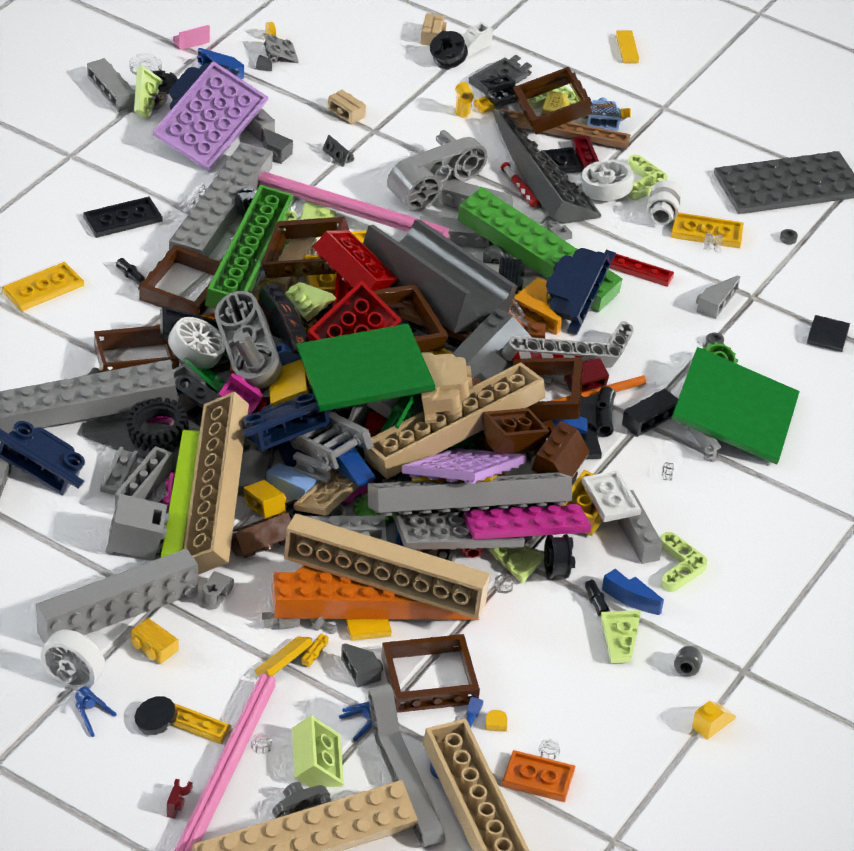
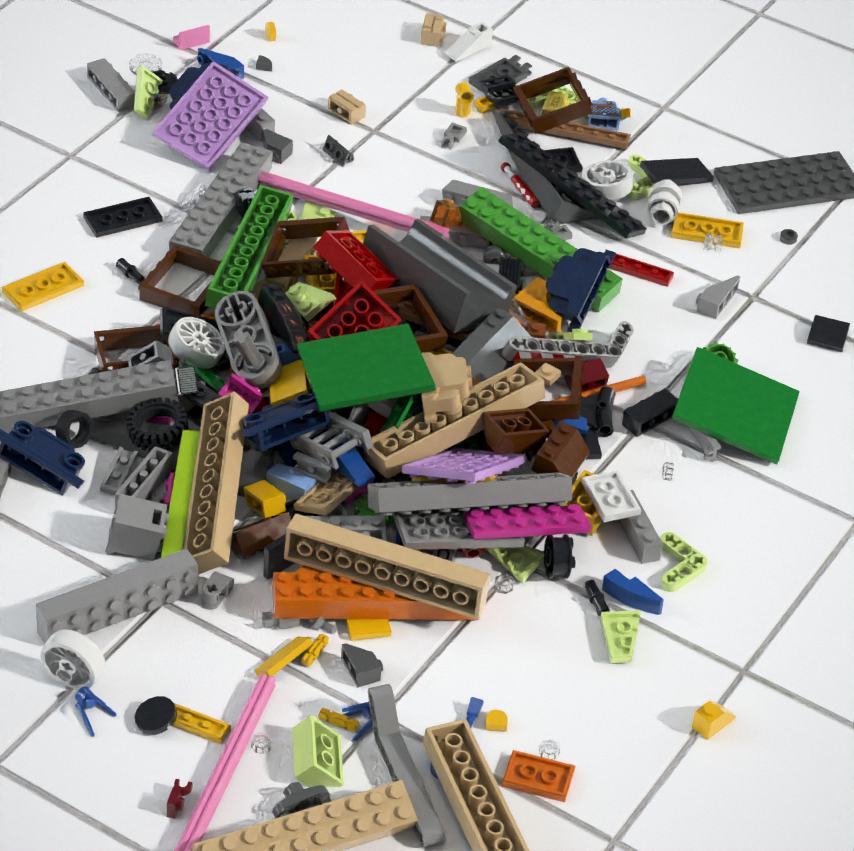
yellow brick [131,617,179,664] -> none
light grey hinge [264,33,299,63] -> none
reddish brown window [381,634,480,713] -> none
light grey beam [387,130,488,211] -> none
black wheel [430,31,468,69] -> none
dark red plate [572,136,599,170] -> none
yellow tile [616,30,639,63] -> none
dark grey head [674,646,703,677] -> none
dark grey tile [705,332,724,345] -> none
none -> black tyre [56,409,93,448]
none -> dark grey slope [128,340,173,367]
none -> sticker [174,366,198,395]
none -> black tile [263,534,295,579]
none -> yellow axle [318,707,359,732]
none -> clear orange slope [430,198,463,227]
none -> light grey plate [441,122,467,150]
none -> black plate [498,132,647,239]
none -> tan plate [535,363,561,386]
none -> yellowish green wing [549,329,592,340]
none -> black tile [639,158,714,184]

